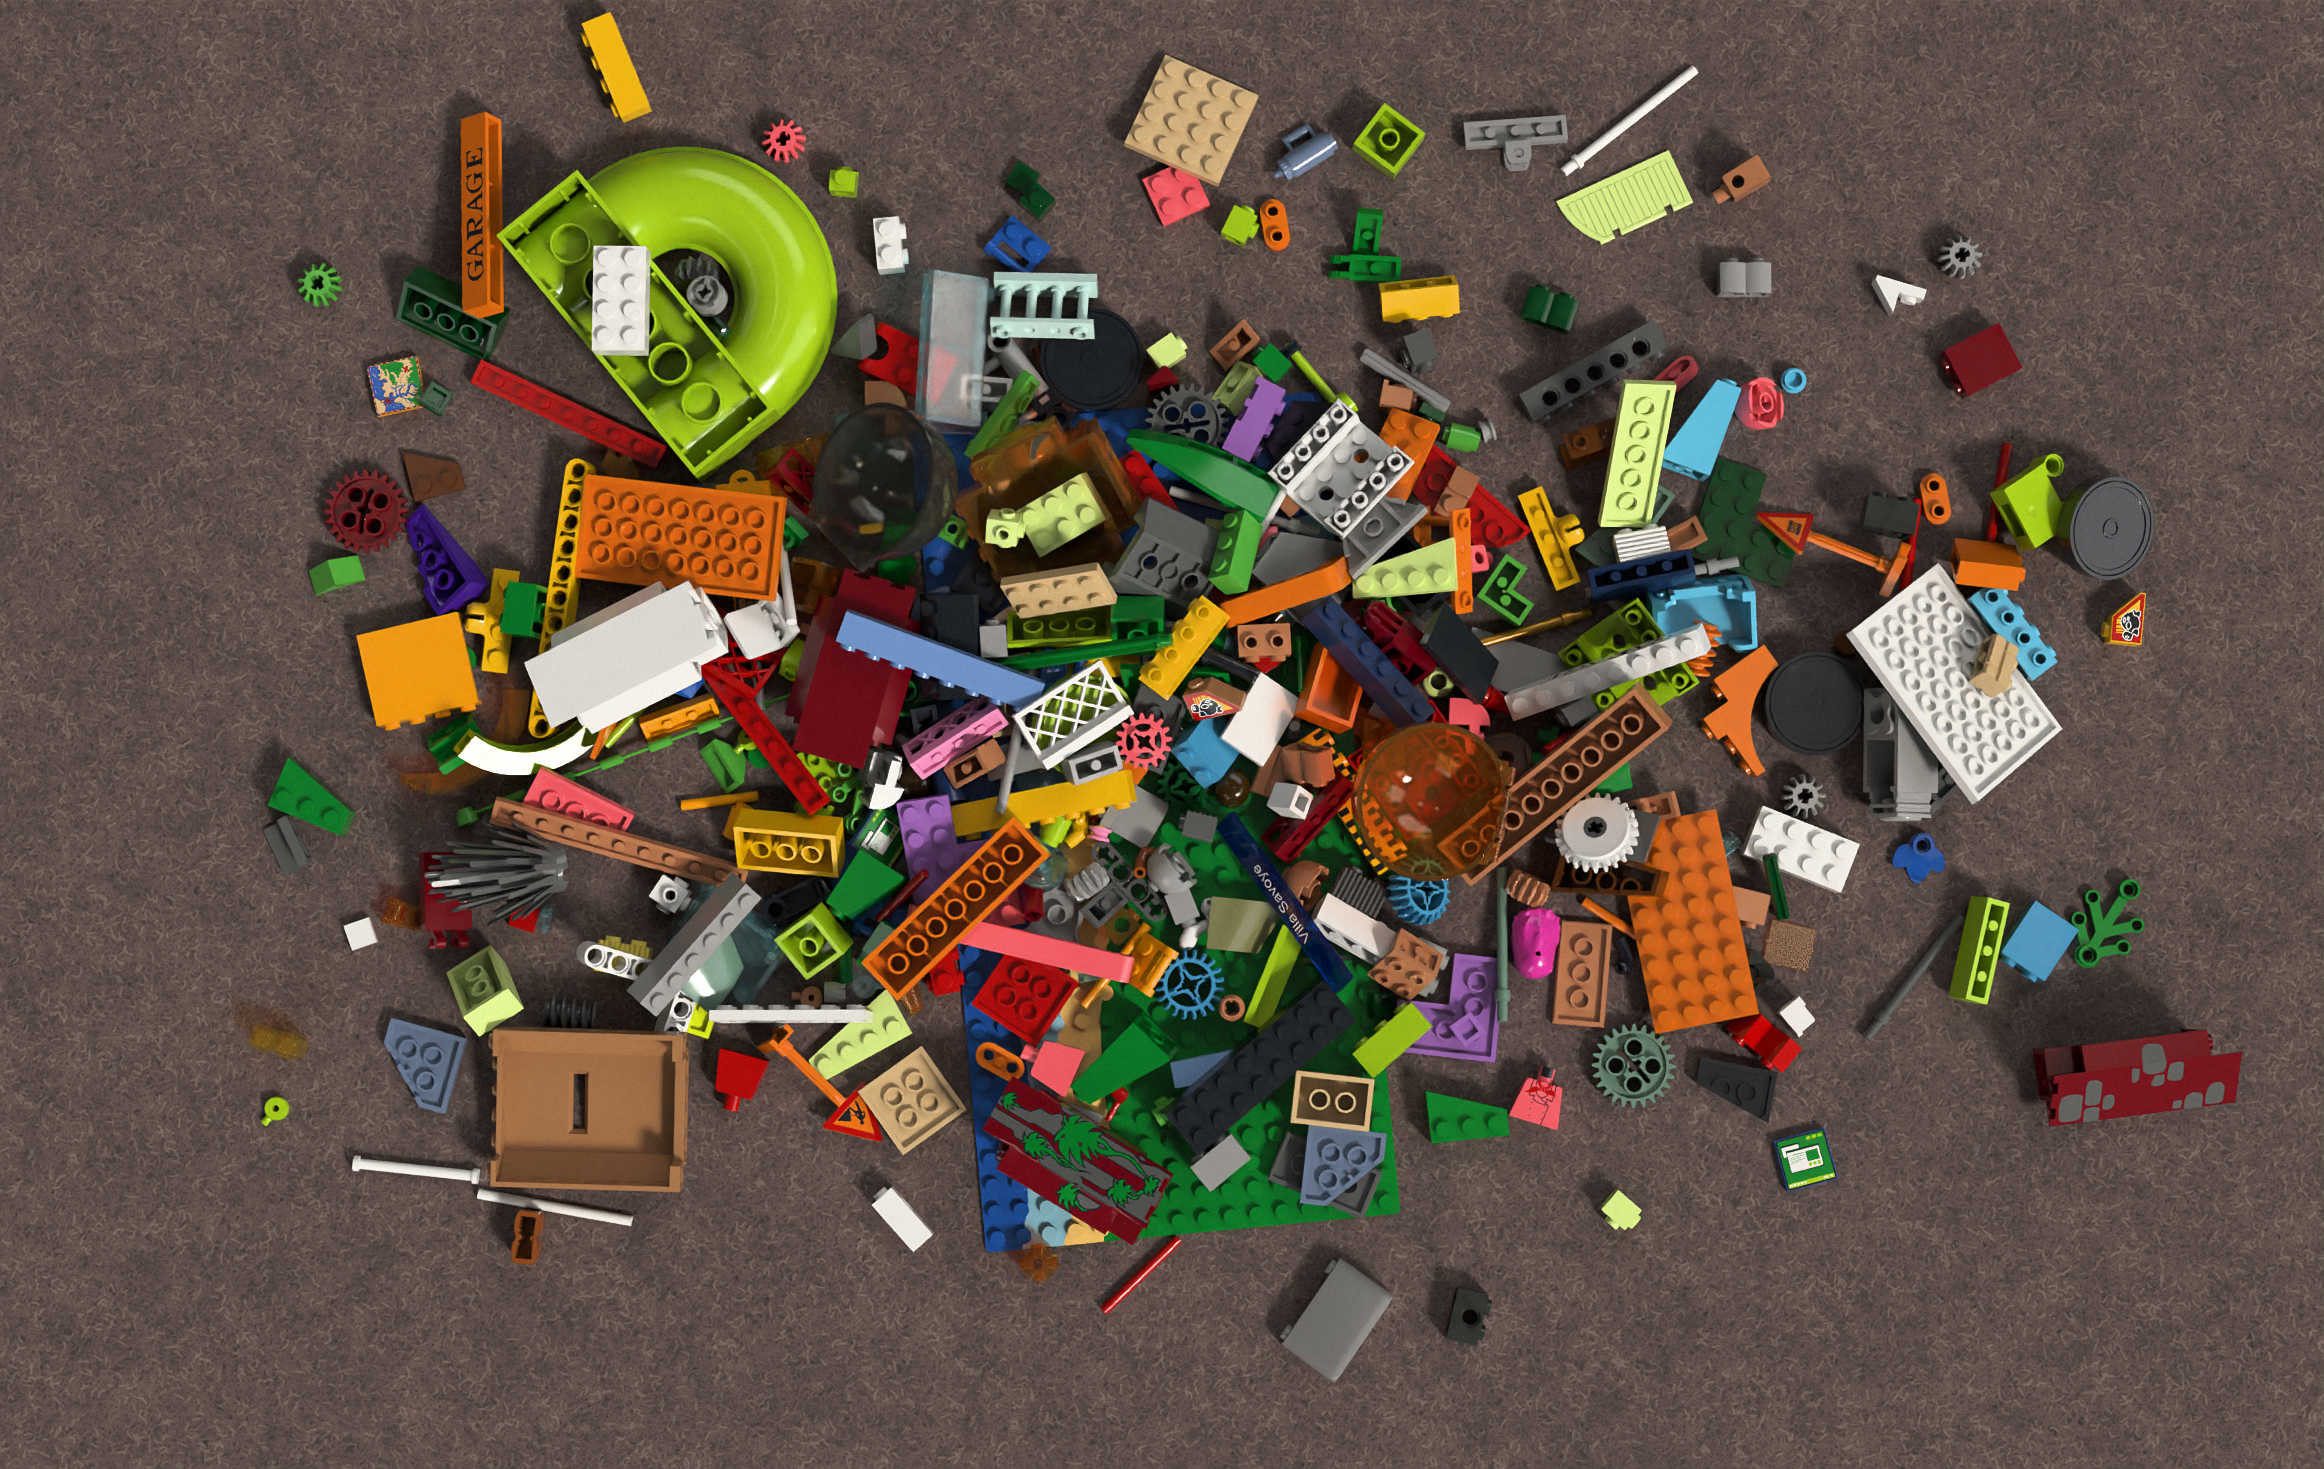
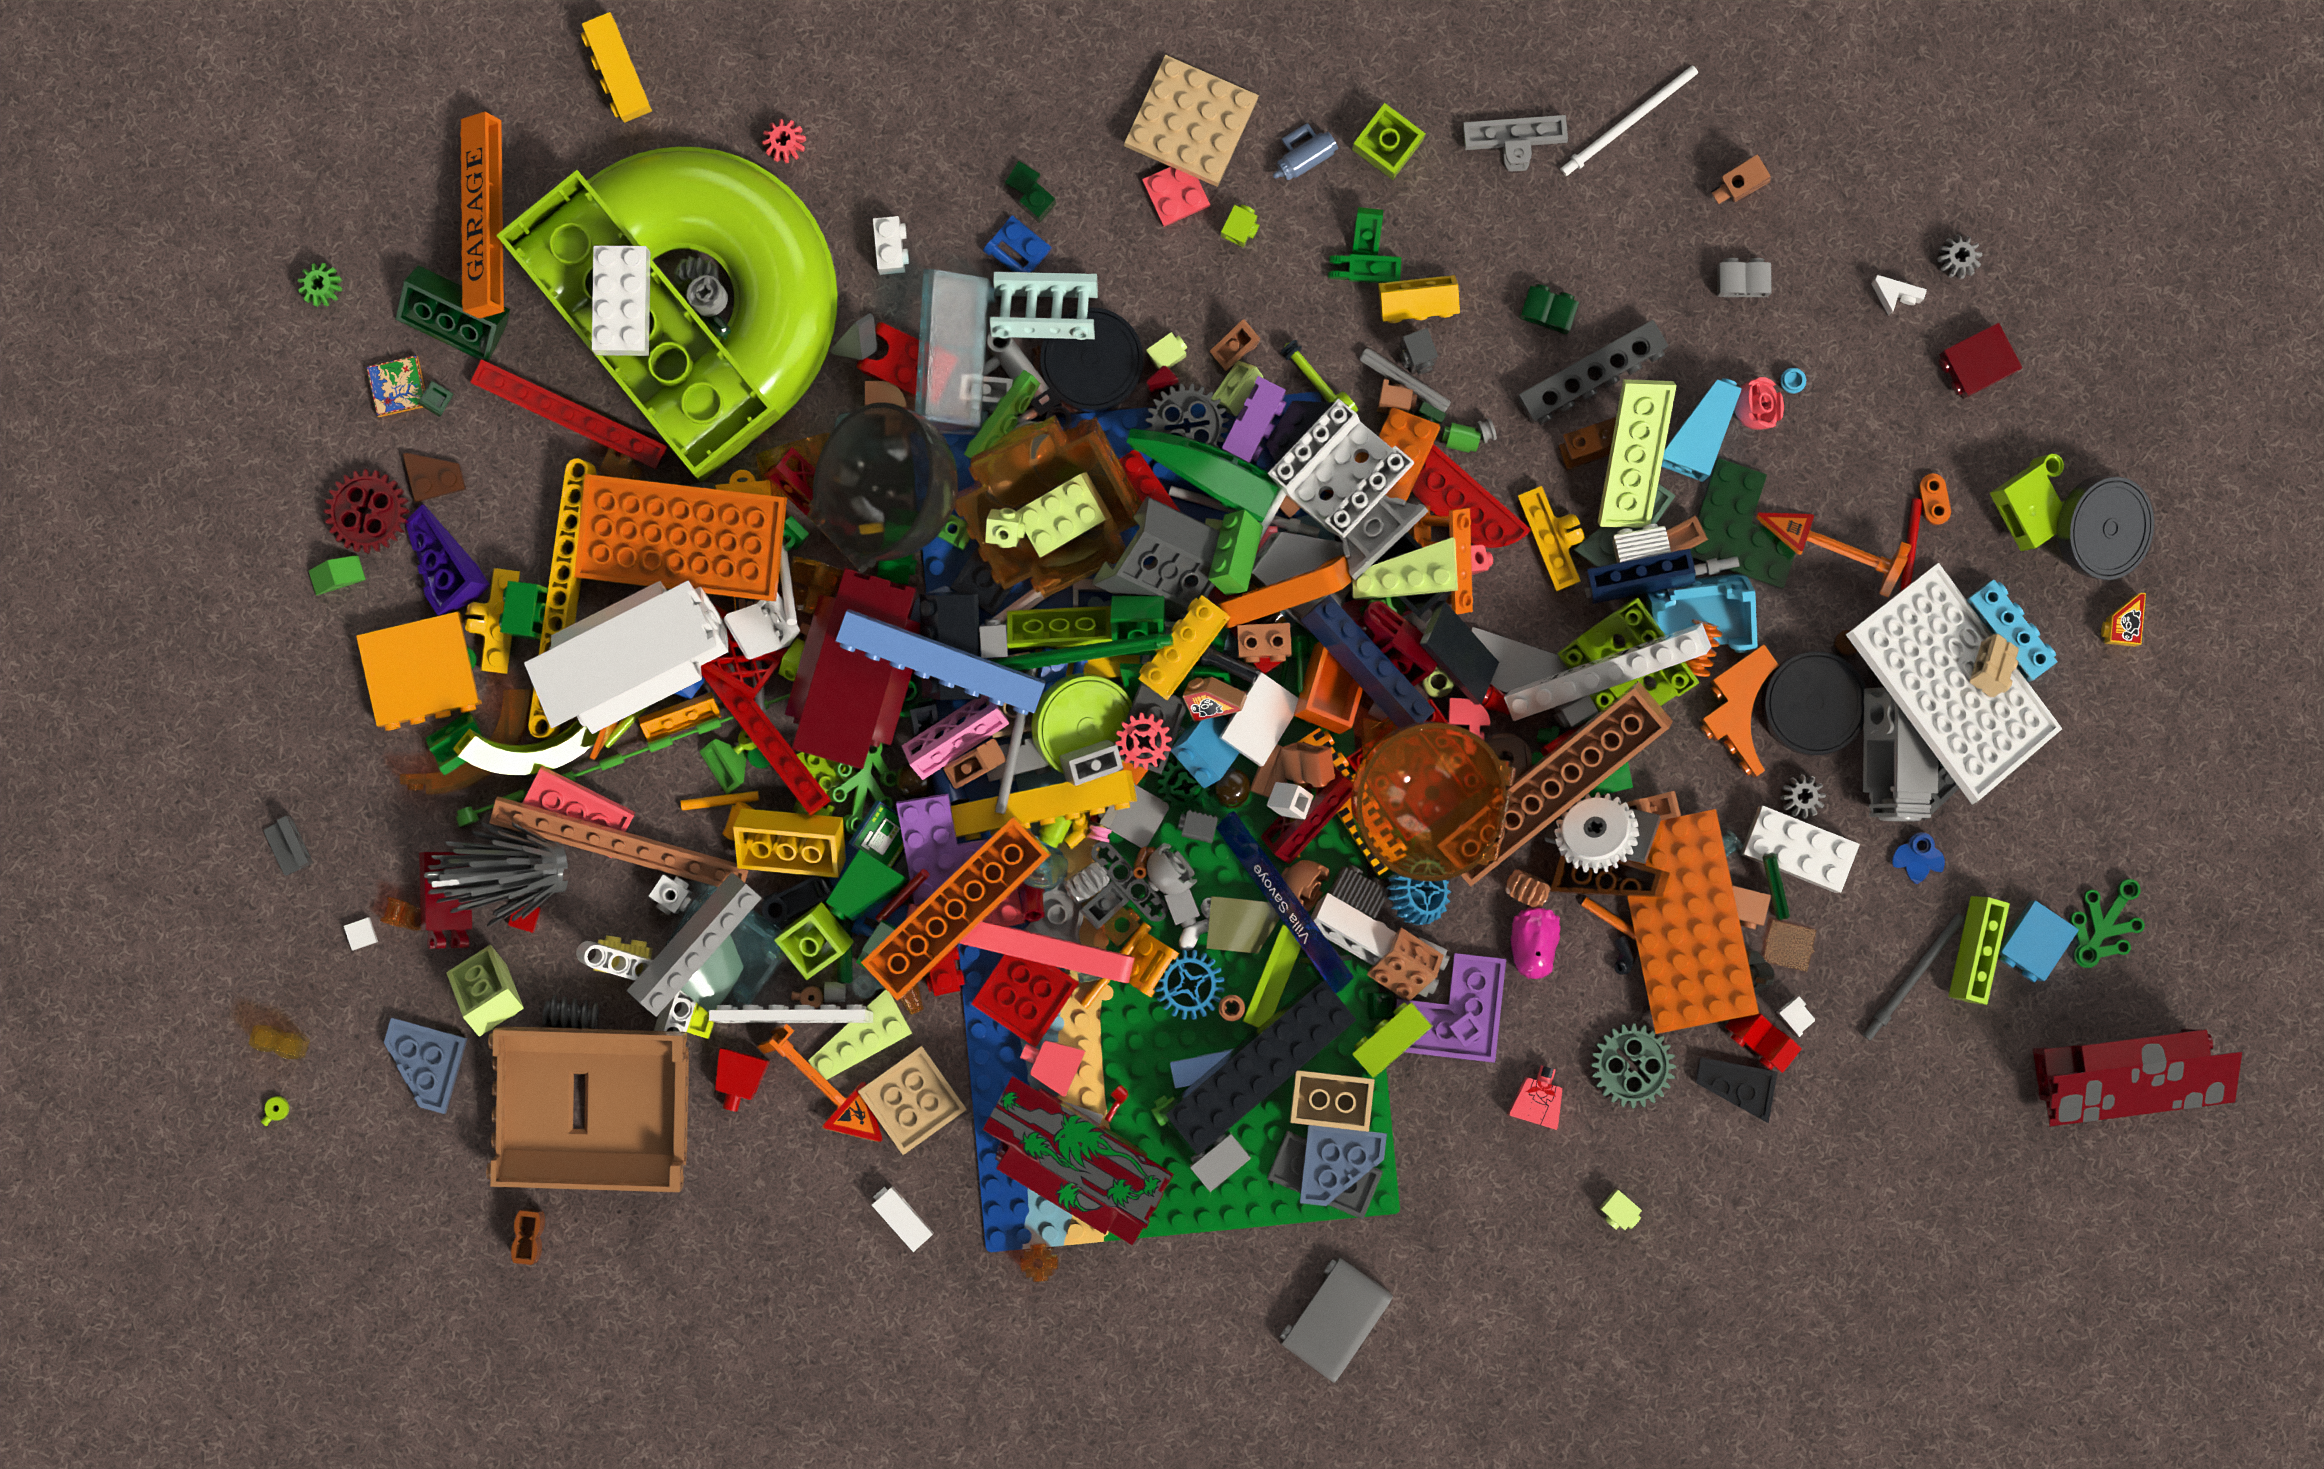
green wedge [268,757,356,836] -> none
white bar [352,1155,480,1184] -> none
white piece [477,1189,633,1226] -> none
clear light blue piece [539,901,556,933] -> none
lime brick [829,167,859,198] -> none
light grey brick [857,746,904,809] -> none
orange plate [976,1042,1025,1081] -> none
tan plate [1000,562,1117,619] -> none
white fence [1012,659,1134,770] -> none
green slope [1070,1011,1181,1105] -> none
red bar [1100,1235,1182,1314] -> none
green brick [1252,343,1293,385] -> none
orange plate [1260,199,1290,251] -> none
dark grey bar [1286,716,1300,742] -> none
green wedge [1424,1090,1510,1143] -> none
nougat slope [1433,465,1480,516] -> none
pearl dark grey brick [1445,1286,1492,1346] -> none
bright green brick [1475,554,1534,628] -> none
pearl gold bar [1479,607,1592,647] -> none
sand green bar [1494,867,1510,1023] -> none
nougat tile [1552,920,1612,1028] -> none
yellowish green piece [1556,150,1693,245] -> none
coral plate [1654,356,1699,394] -> none
tile [1773,1127,1838,1192] -> none
pearl dark grey brick [1859,492,1920,540] -> none
orange brick [1949,538,2026,591] -> none
red bar [1985,443,2013,543] -> none

